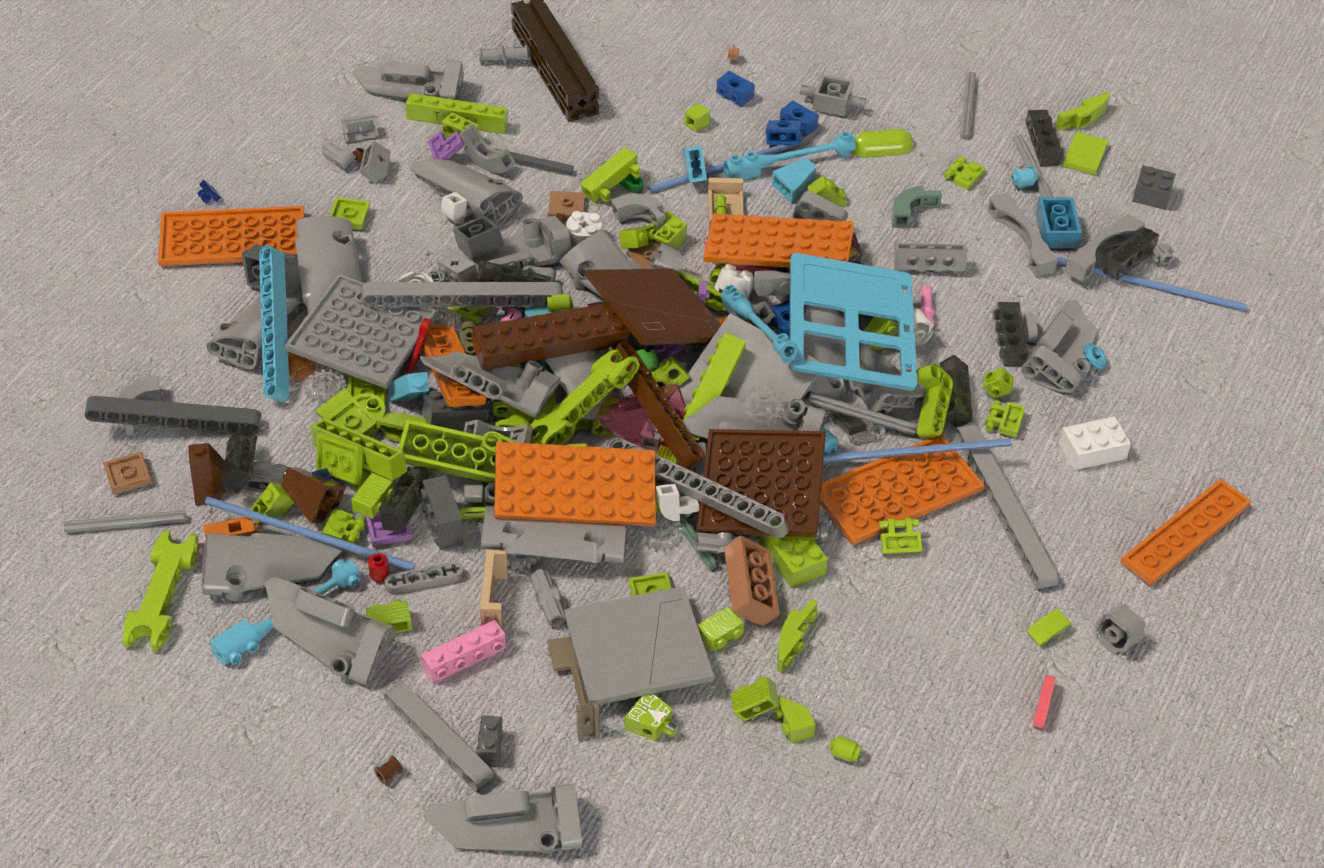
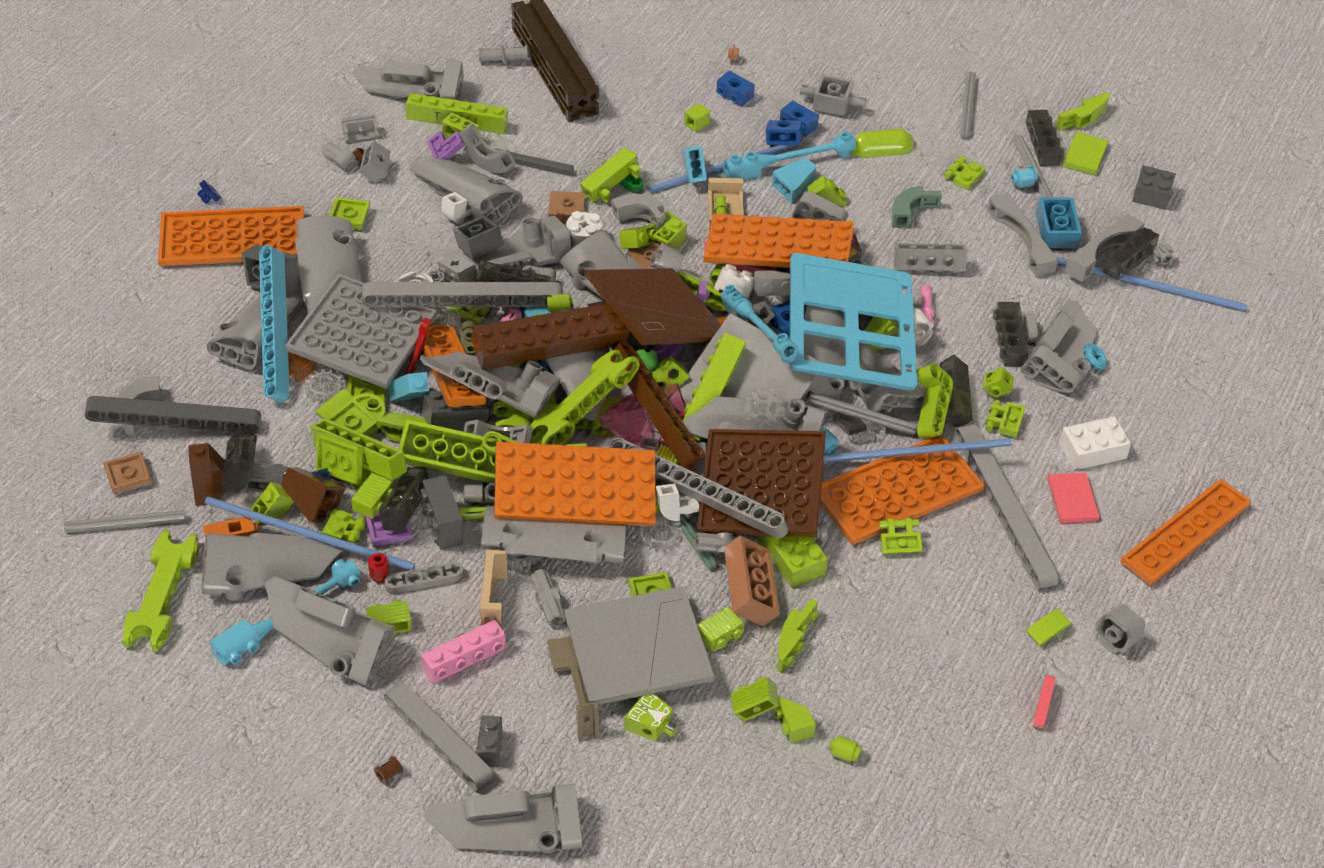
none -> coral tile [1047,472,1099,523]

